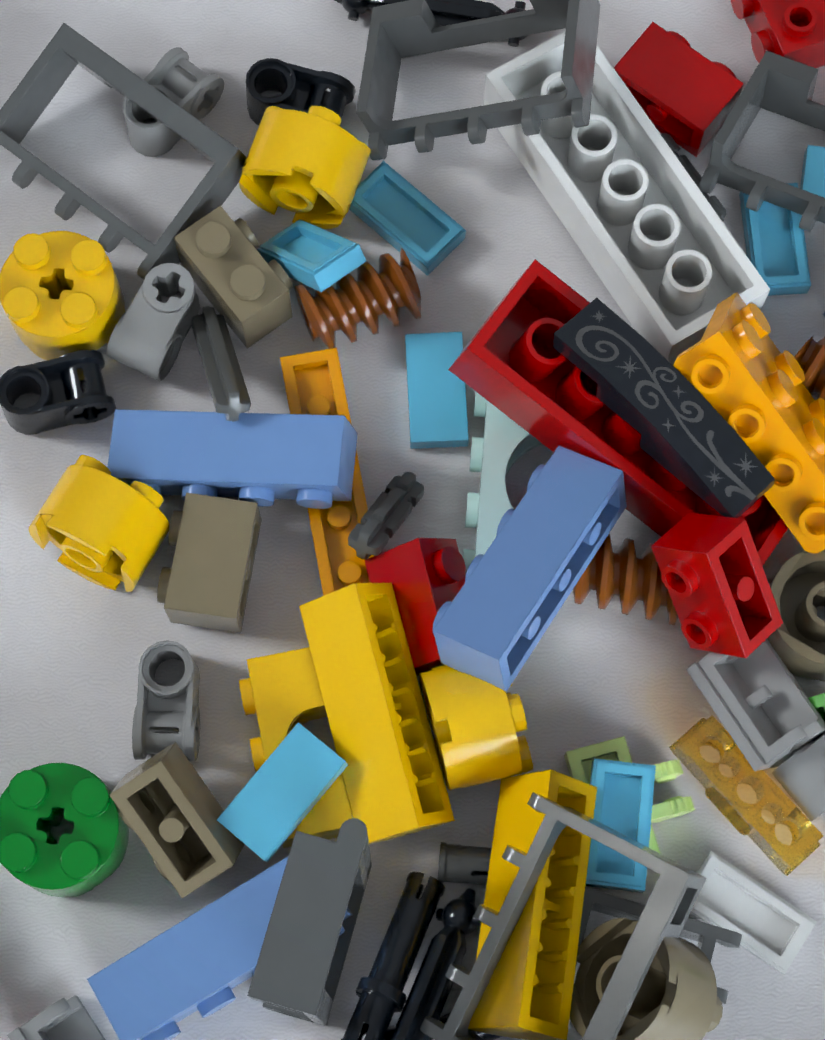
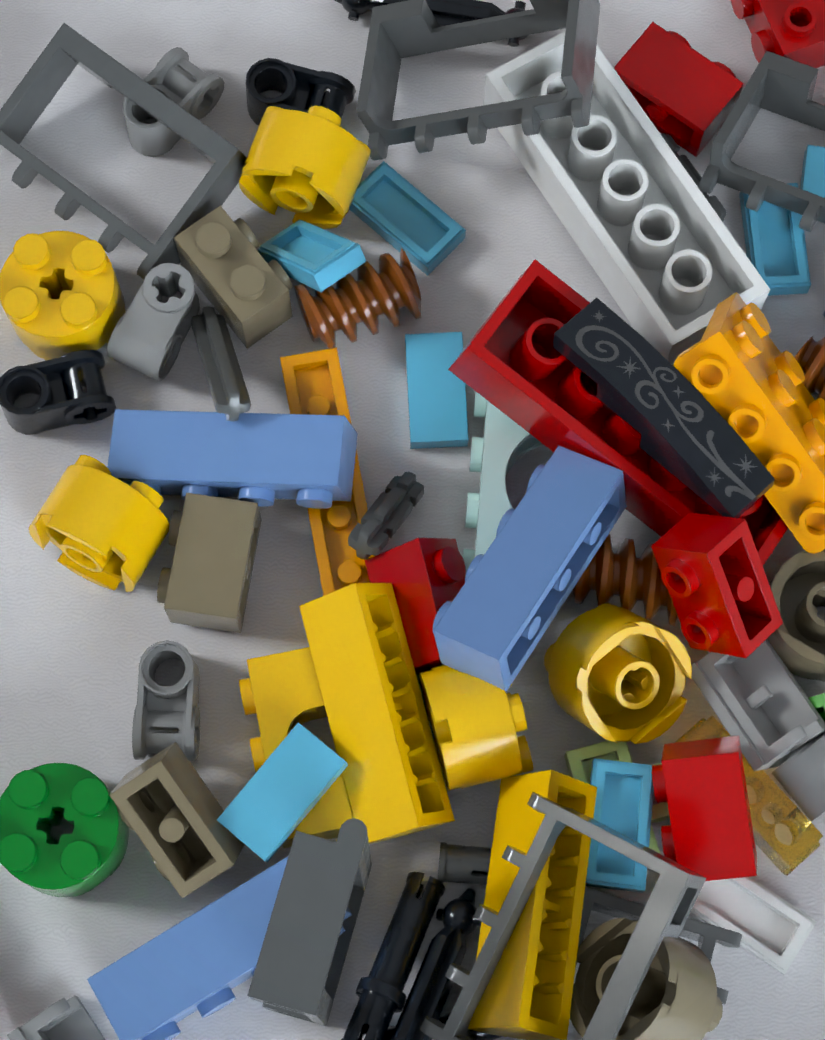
none -> yellow brick [544,603,692,744]
none -> red brick [652,735,757,881]

